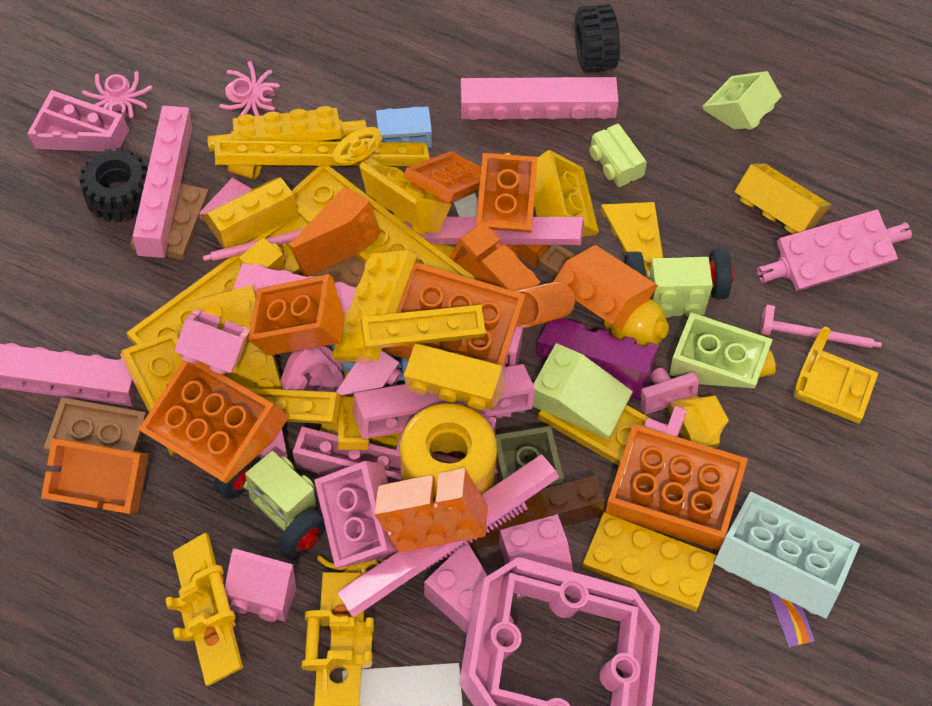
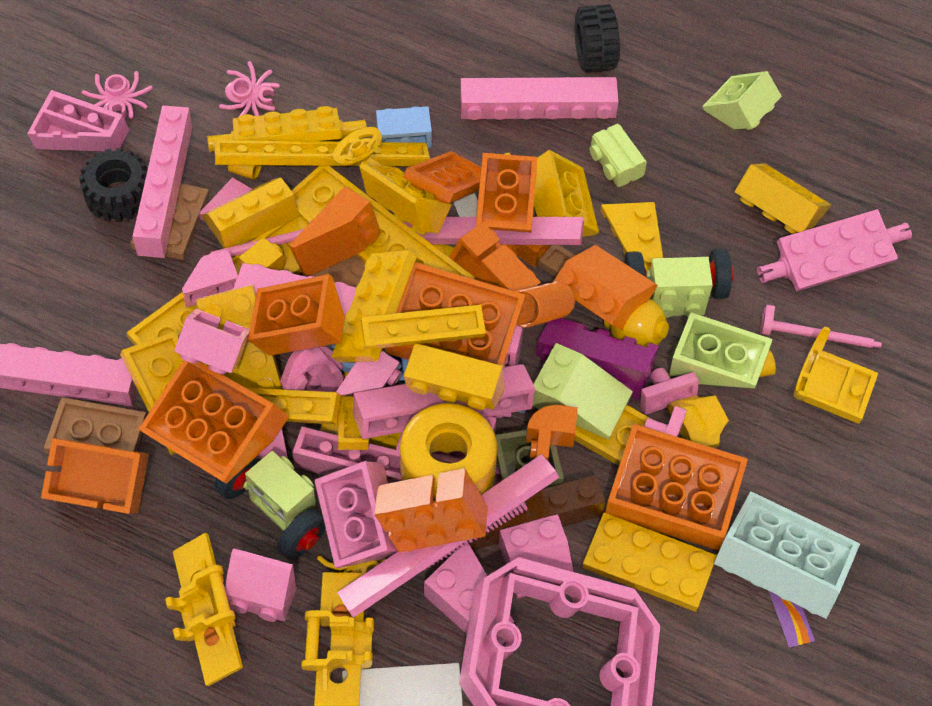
none -> bright pink slope [182,250,238,308]
none -> orange brick [526,405,578,461]

